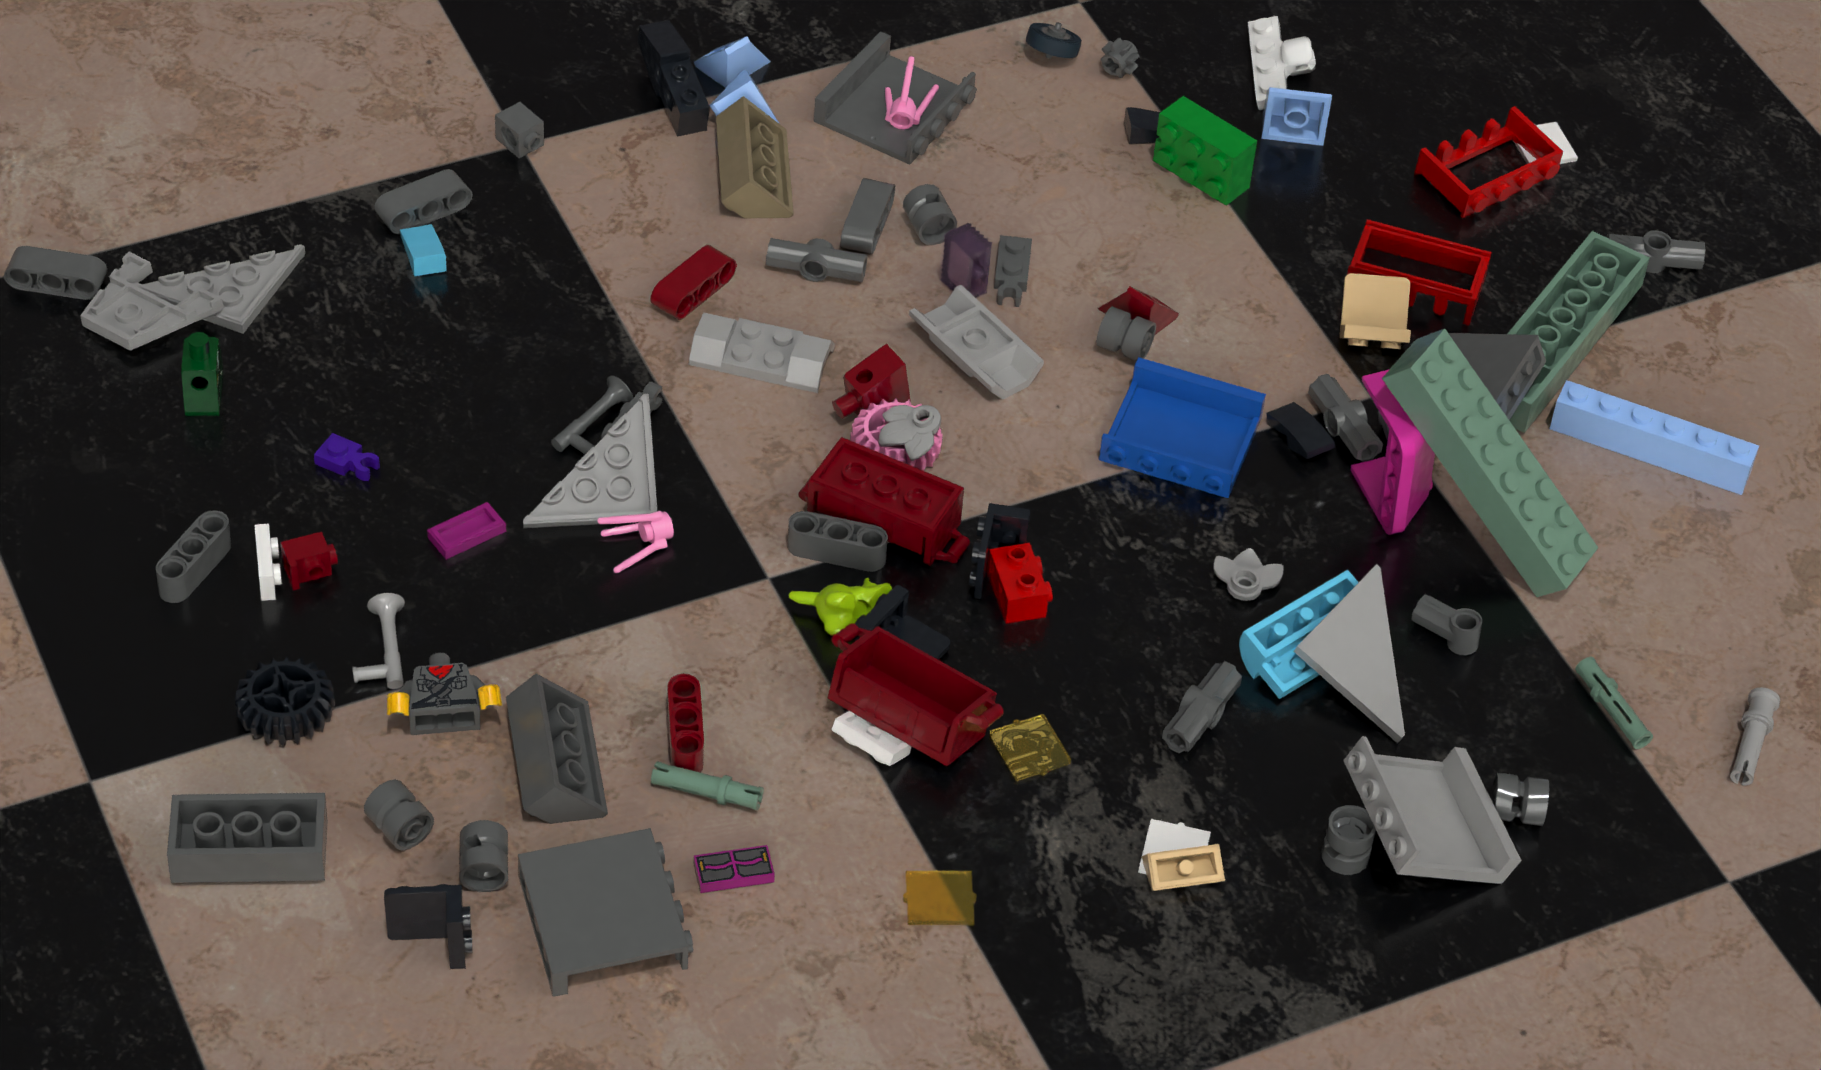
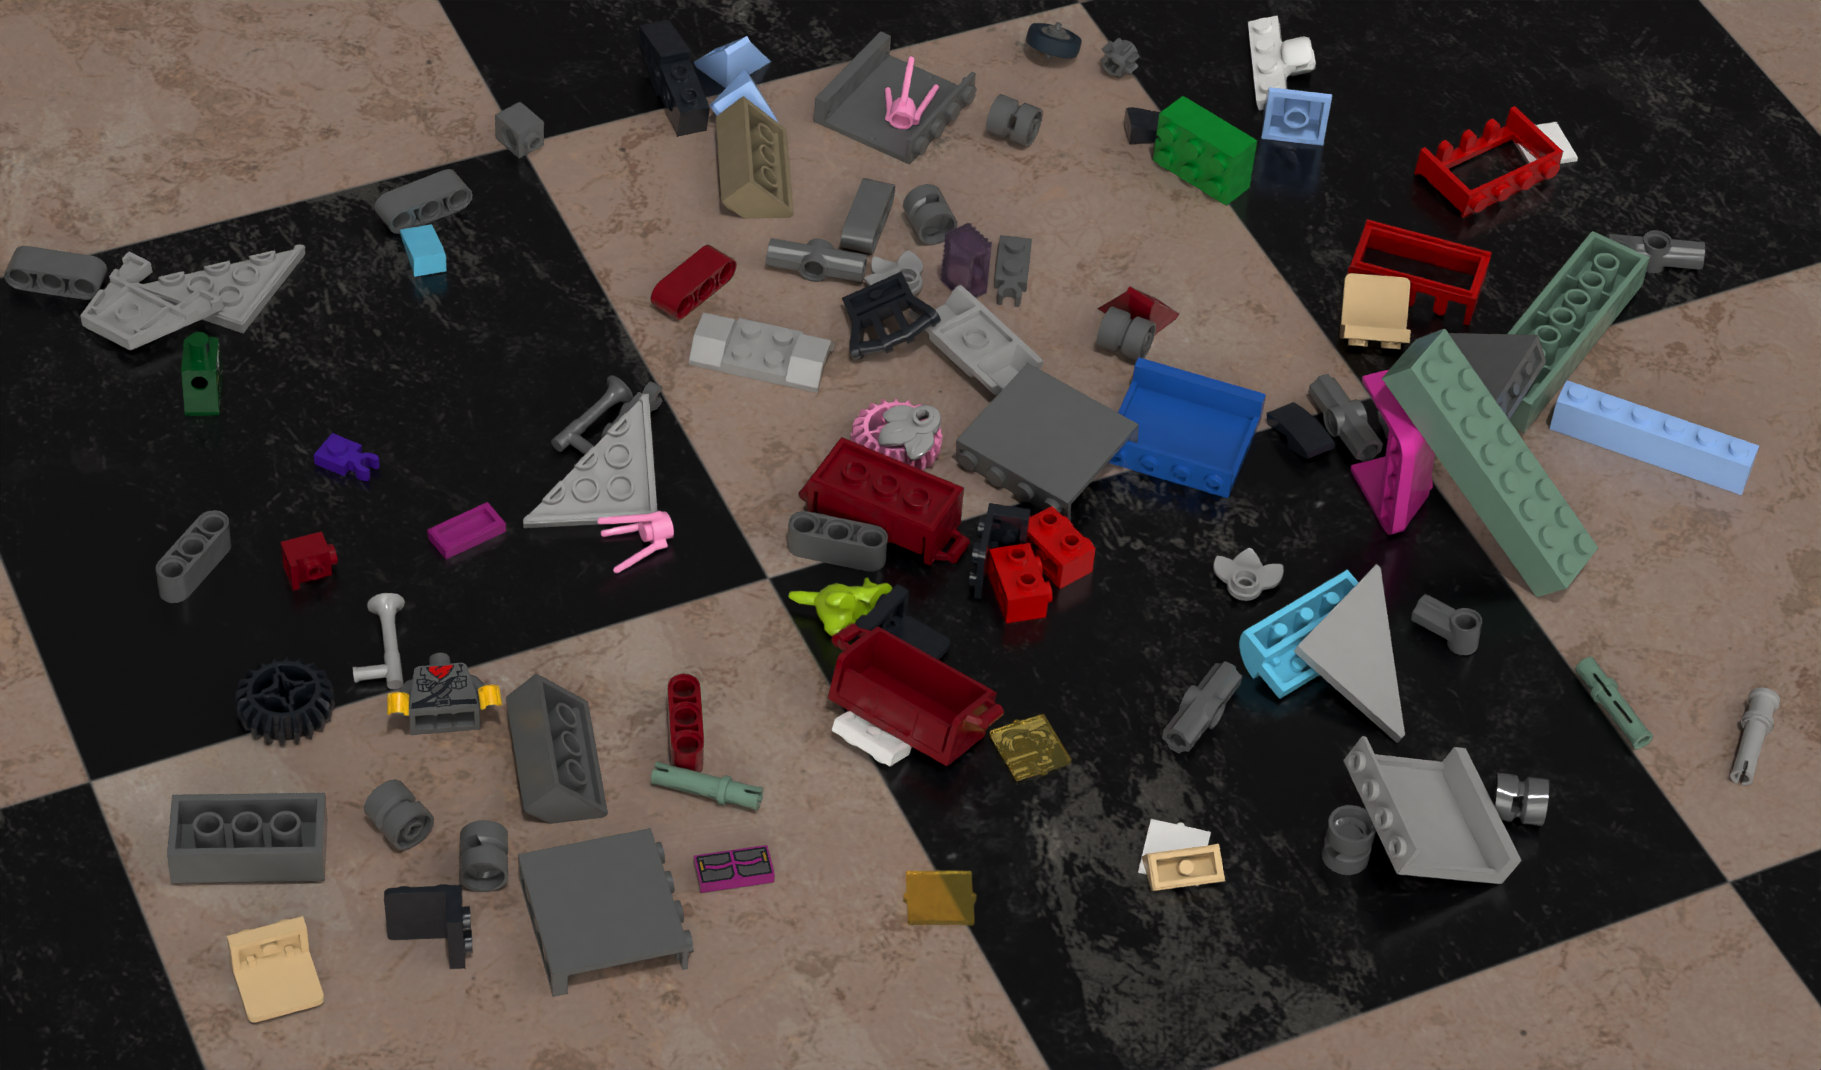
white plate [255,524,282,601] -> none
dark red torso [832,344,911,419] -> none
none -> tan bracket [227,916,324,1022]
none -> black plate [842,271,941,360]
none -> light grey plate [864,250,923,295]
none -> dark grey panel [956,363,1139,521]
none -> dark grey wheel [986,94,1043,147]
none -> red brick [1027,506,1096,589]

